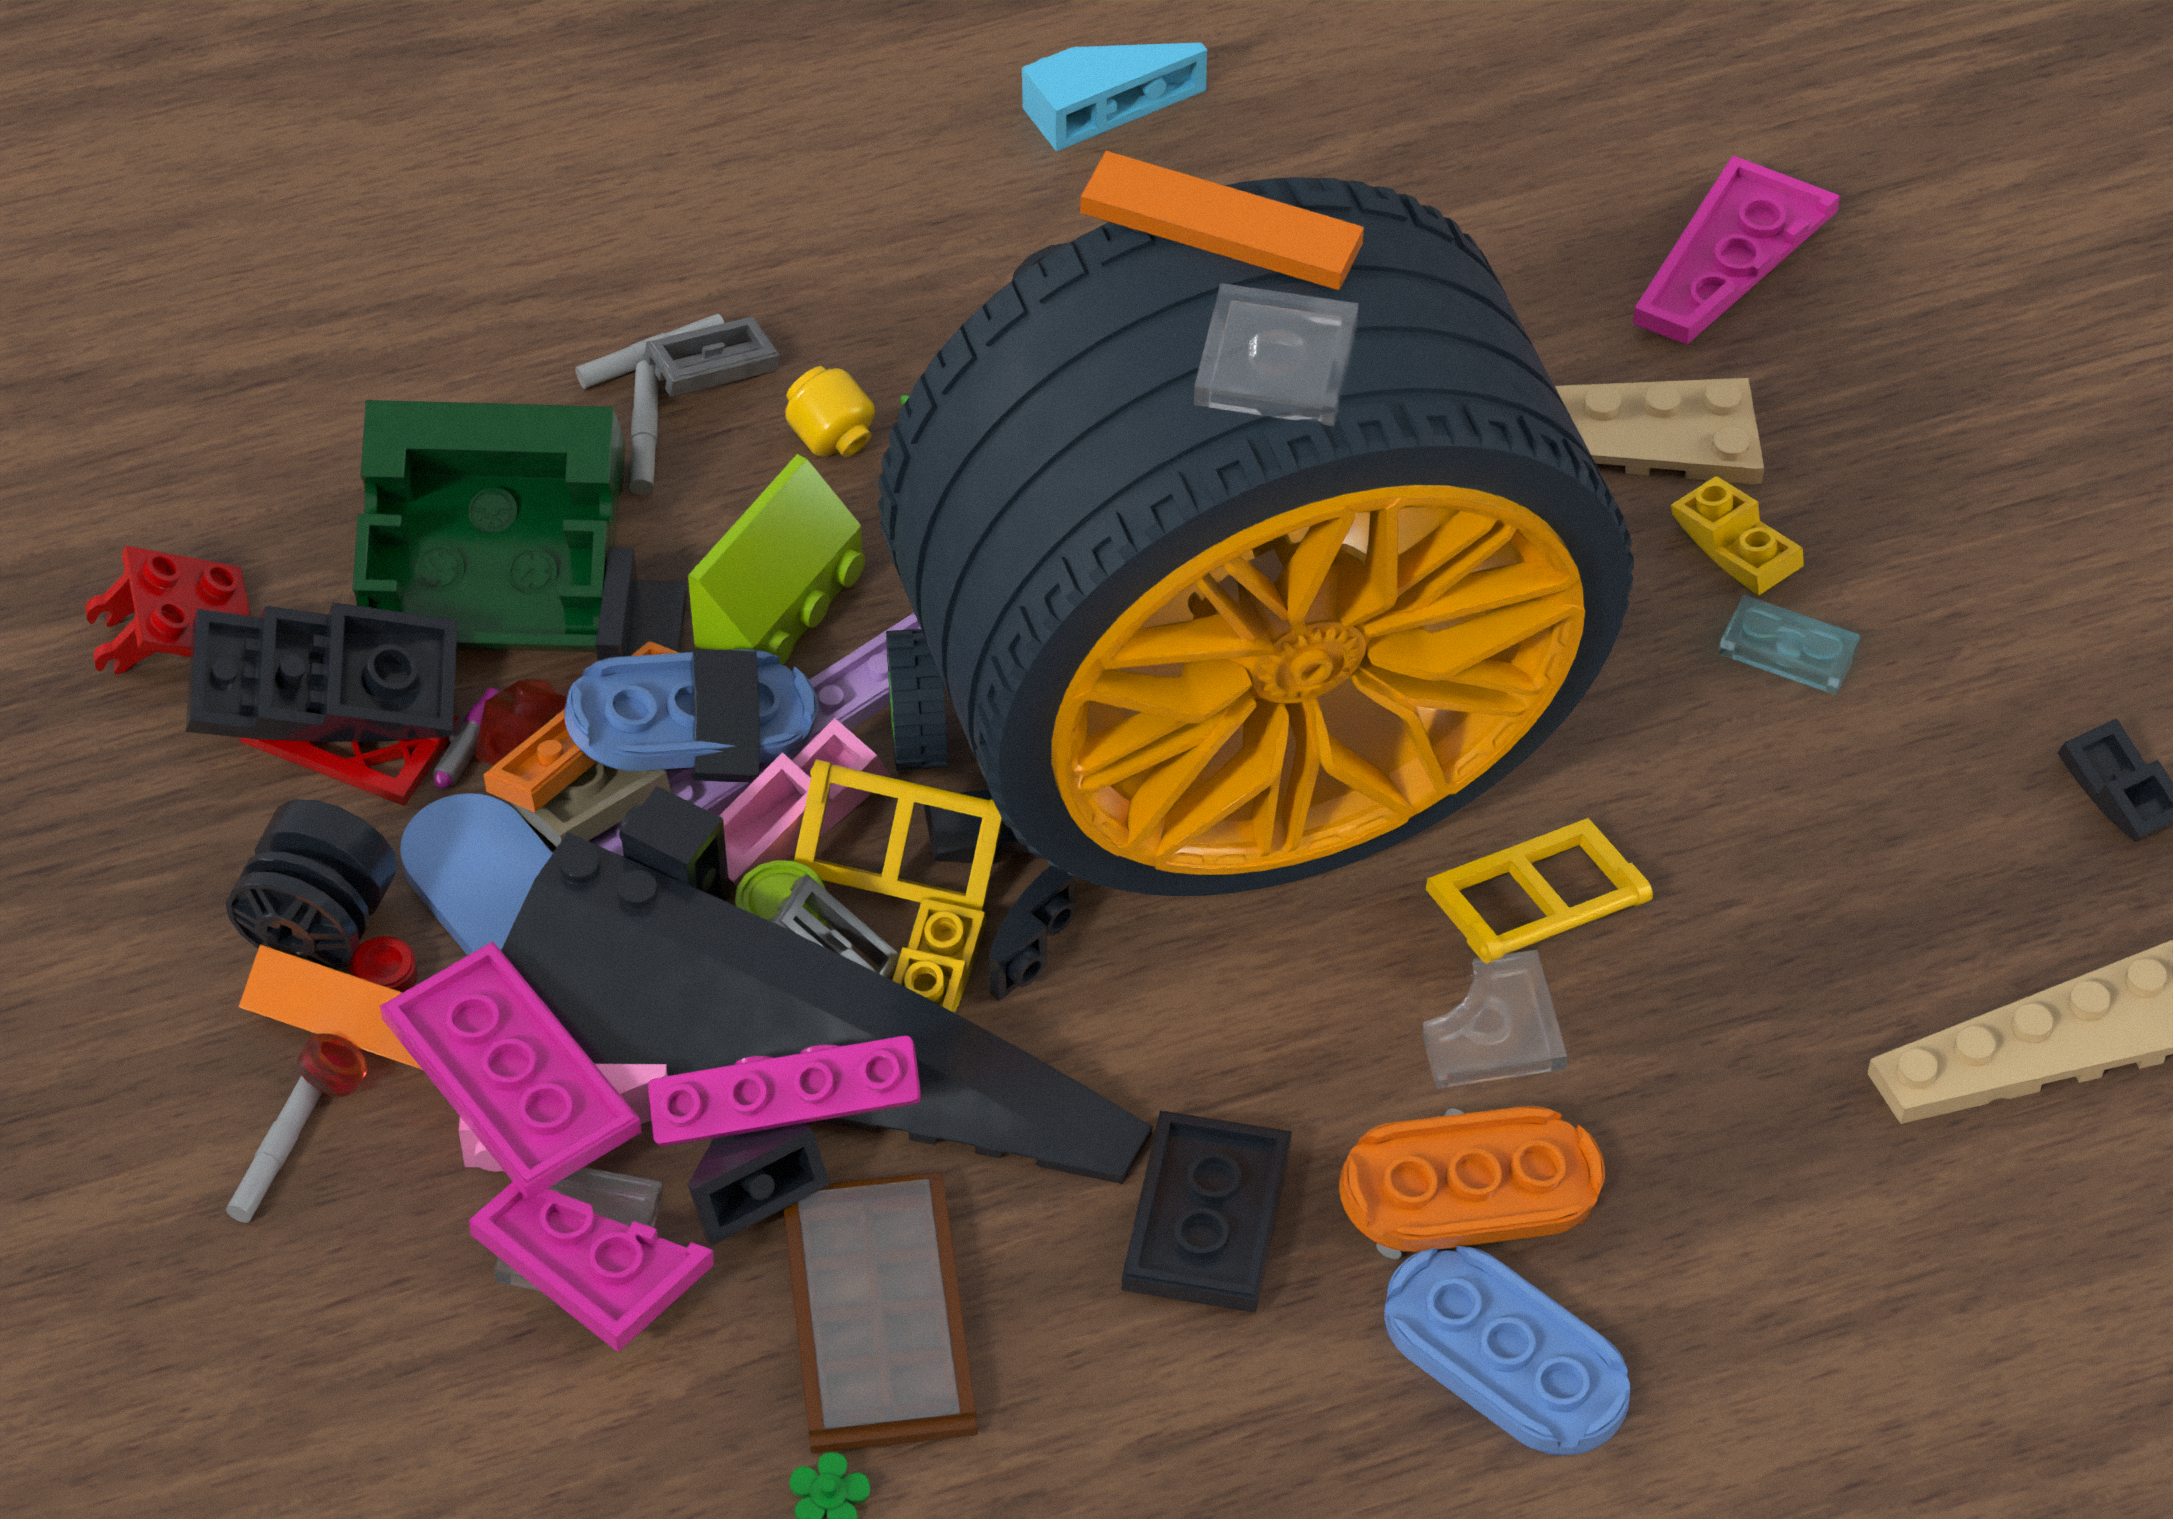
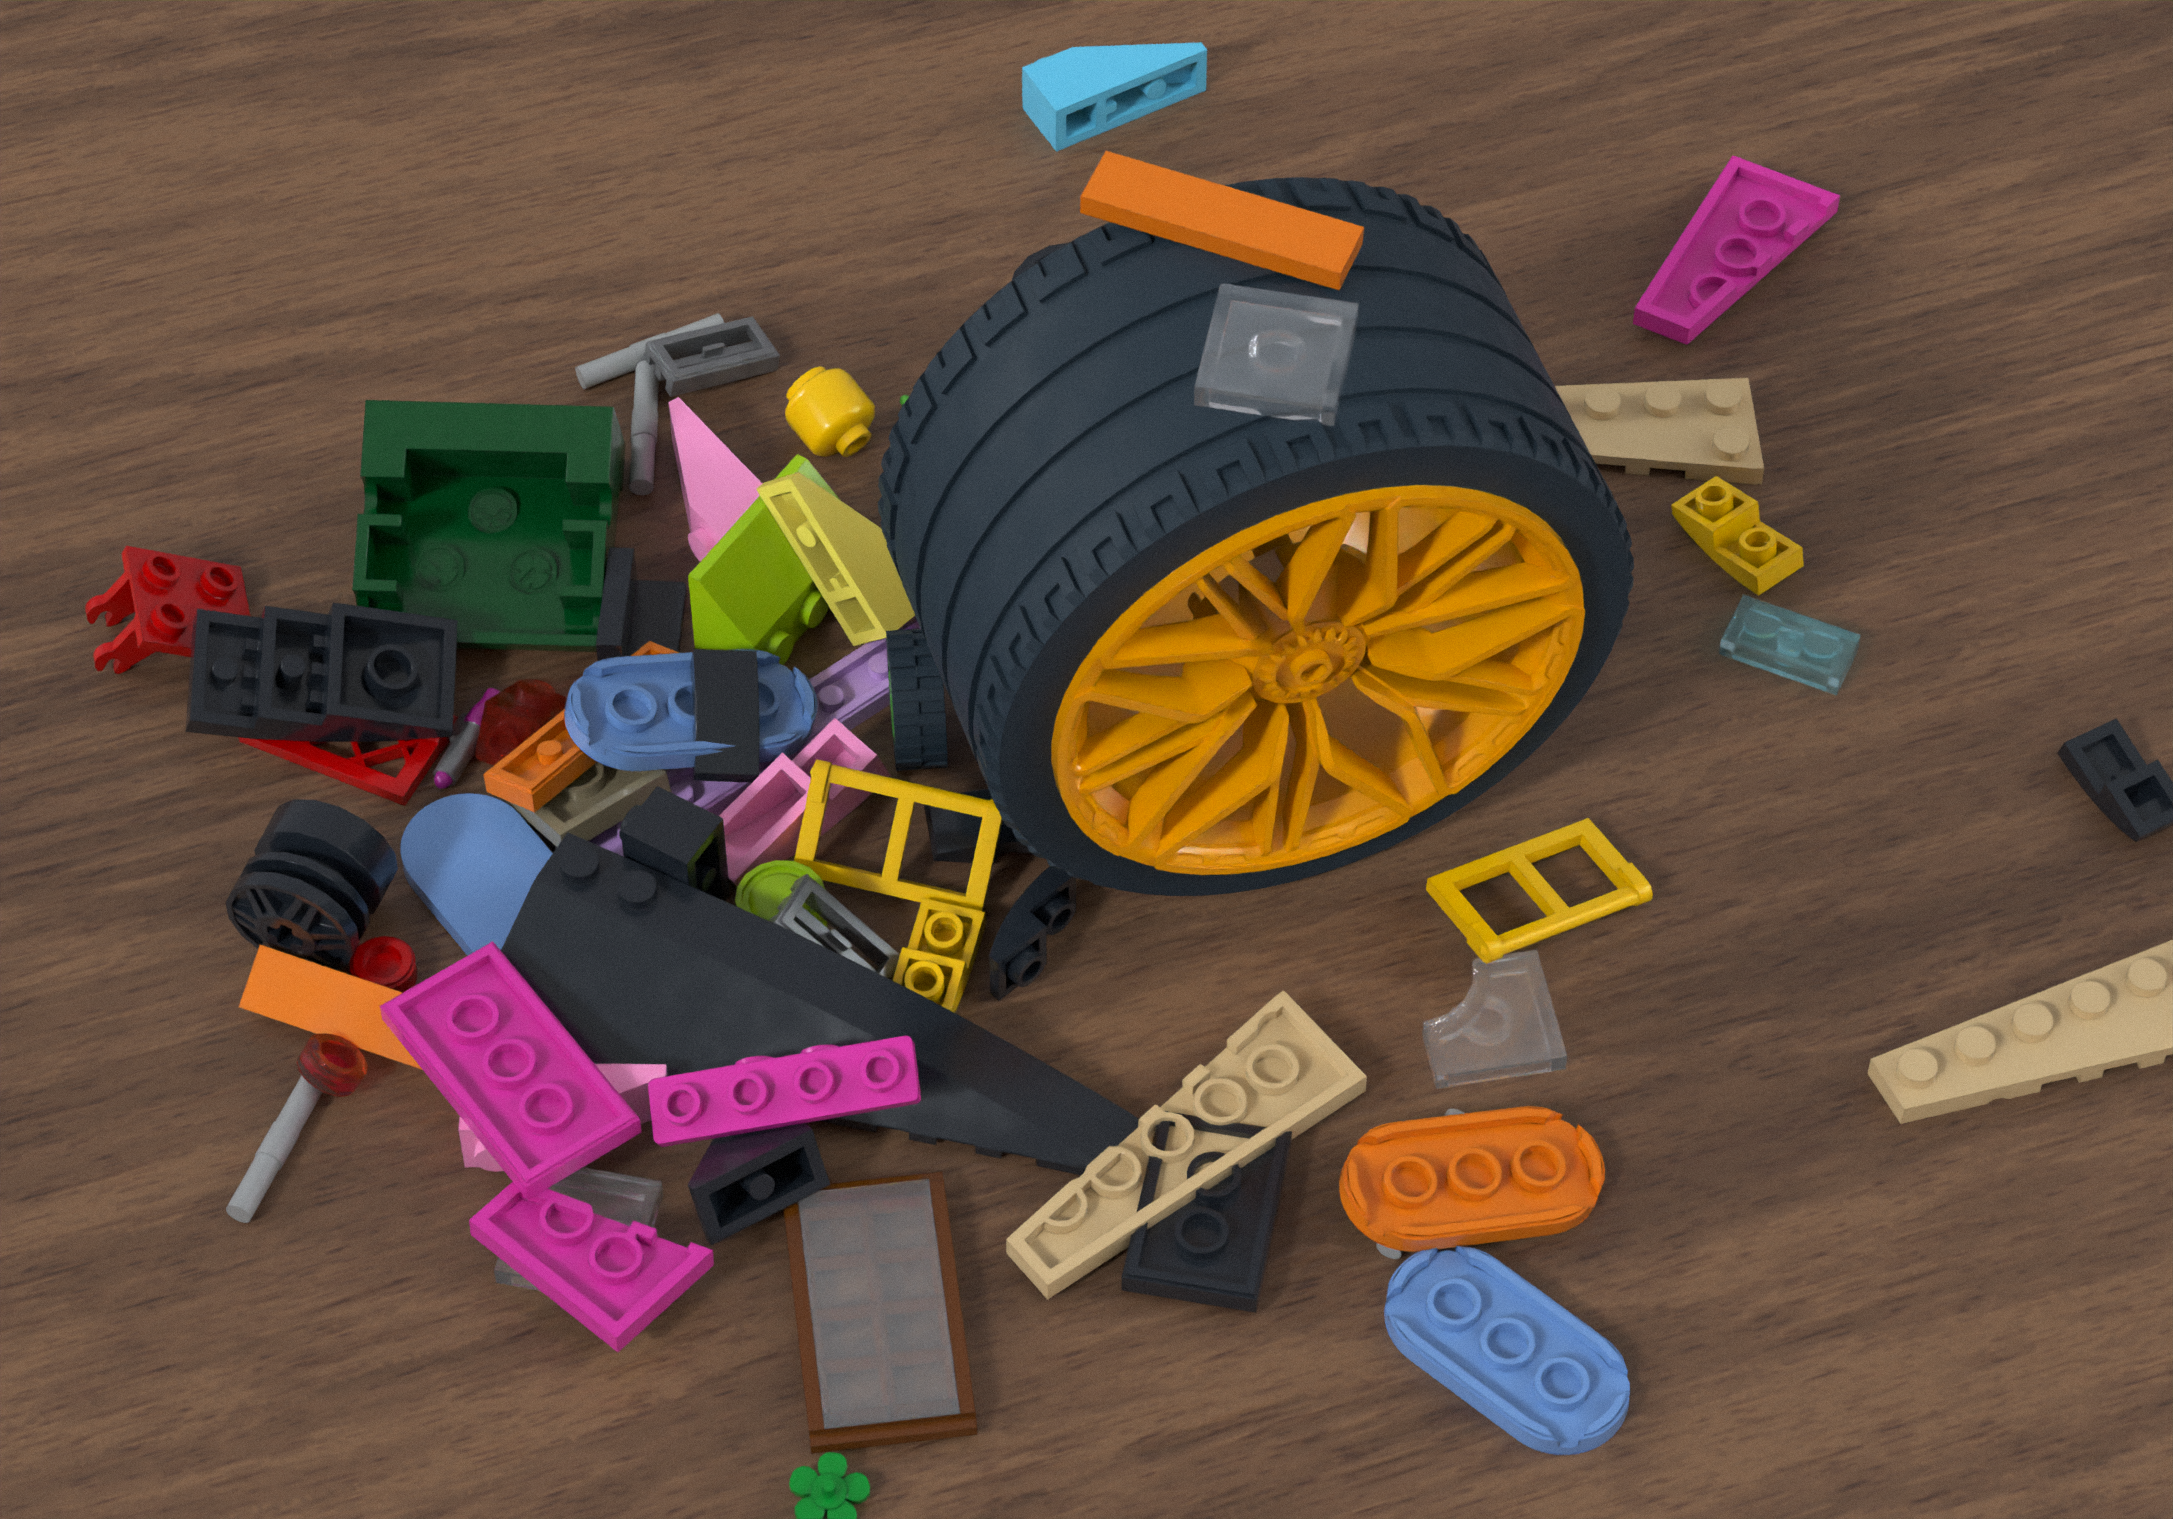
none -> bright pink slope [668,397,762,562]
none -> light yellow slope [756,472,915,646]
none -> tan wing [1006,991,1367,1299]

